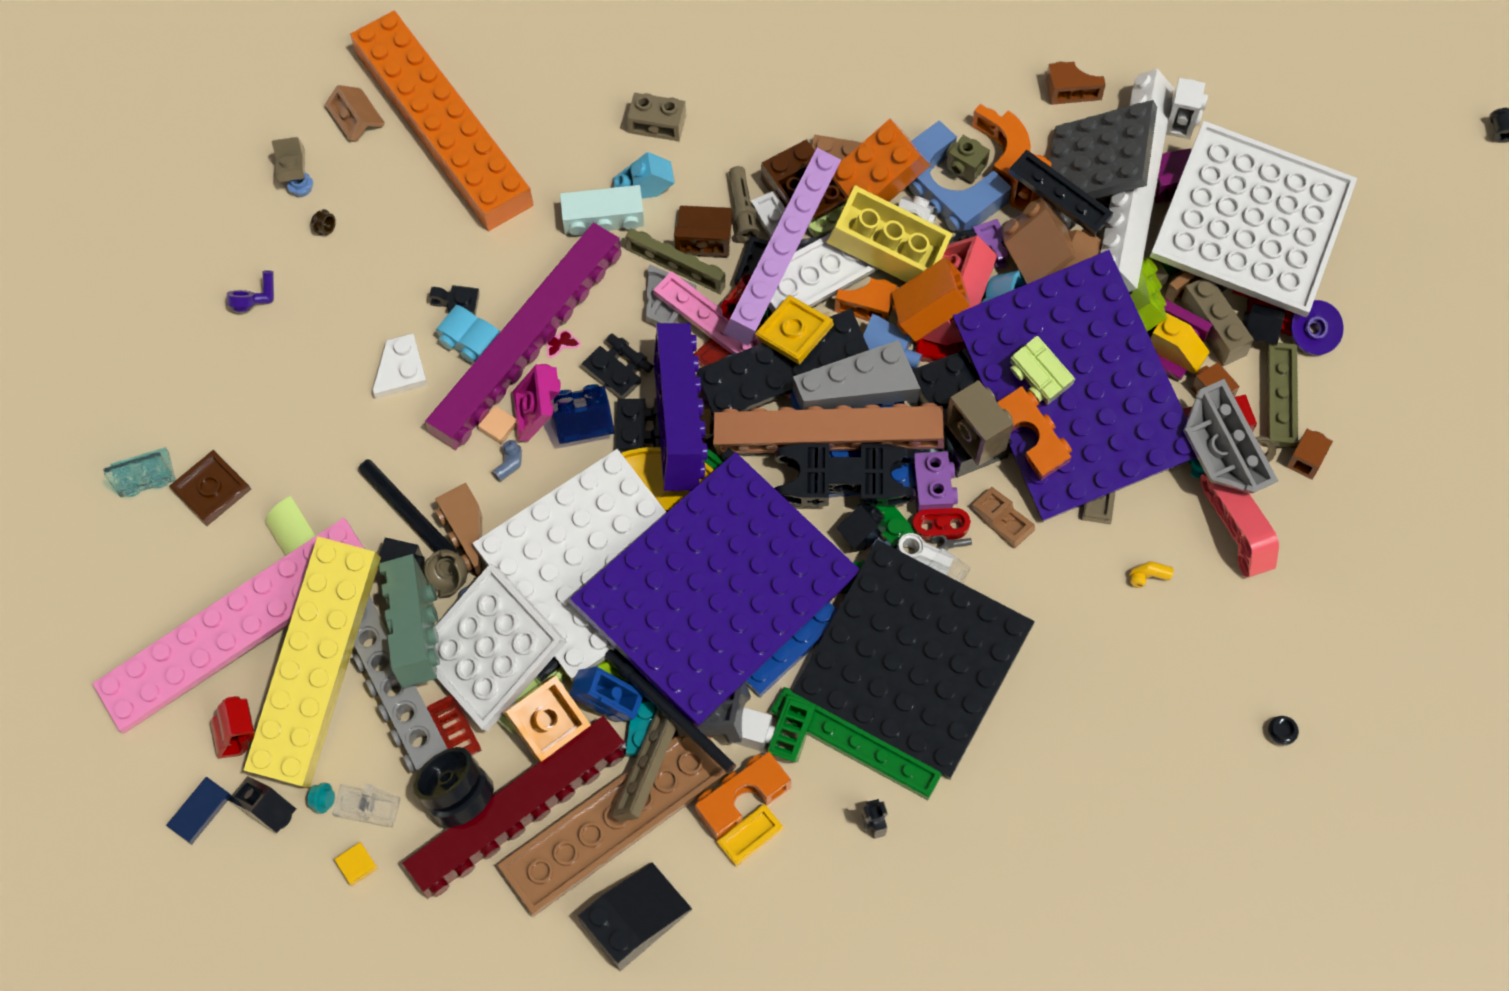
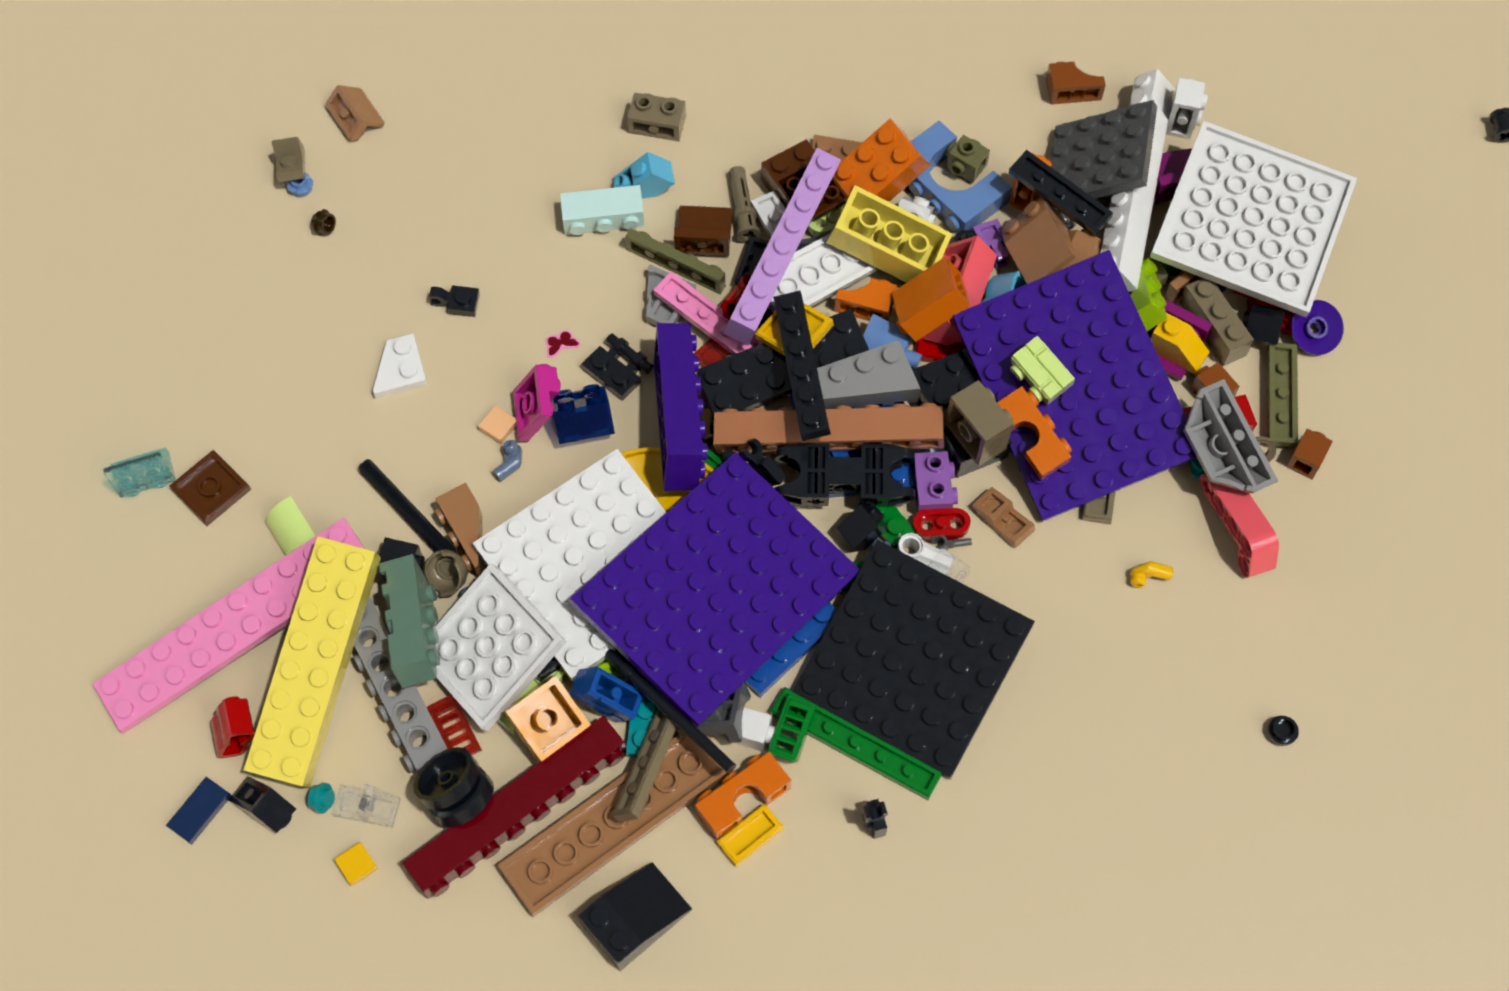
dark purple plate [227,270,274,312] -> none
orange brick [350,10,534,232] -> none
magenta brick [425,222,622,451] -> none
medium azure brick [436,305,500,363] -> none
black plate [616,398,660,453] -> none
orange arch [972,104,1031,192] -> none
none -> black plate [738,438,787,486]
none -> black plate [773,290,831,441]

